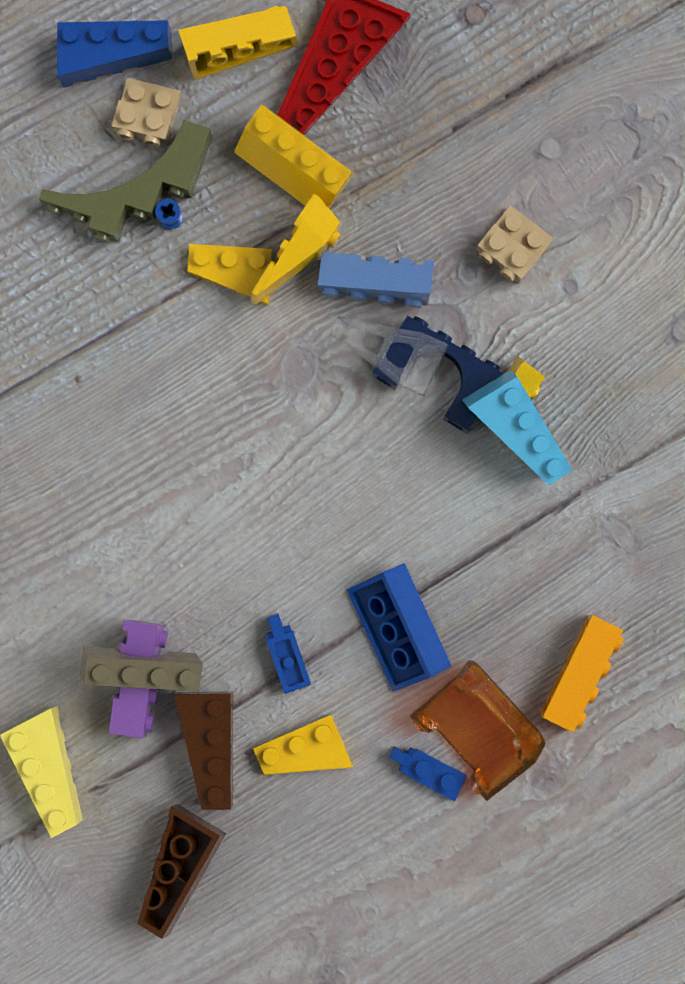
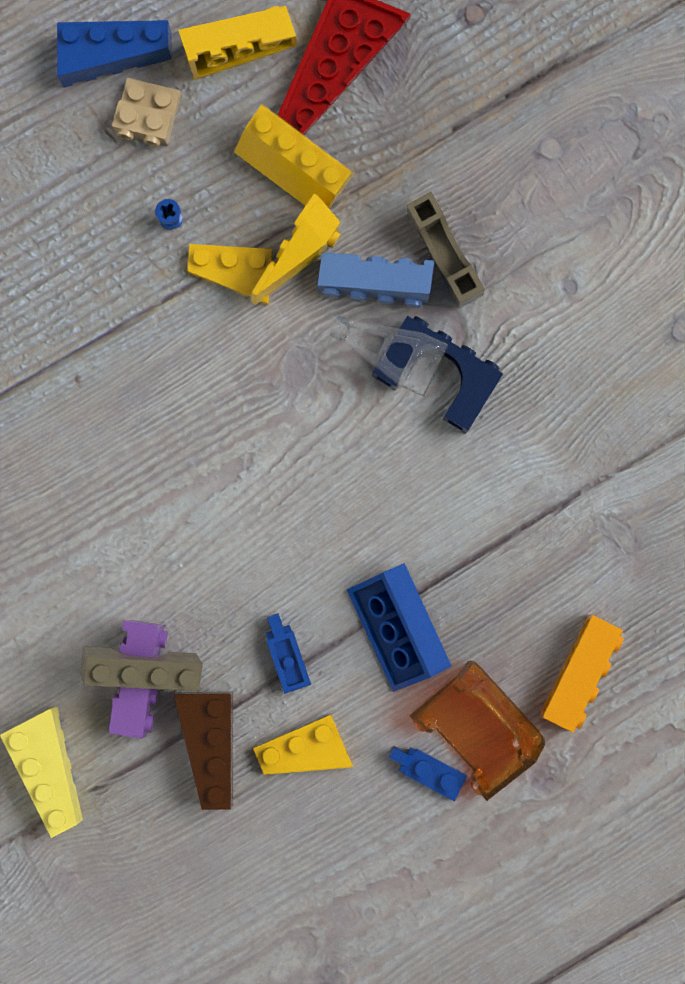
olive arch [39,120,212,243] -> none
reddish brown wedge [137,804,226,939] -> none
medium azure wedge [462,370,573,485] -> none
tan plate [476,205,554,283] -> none
yellow brick [506,356,546,400] -> none
none -> dark tan arch [406,192,485,308]

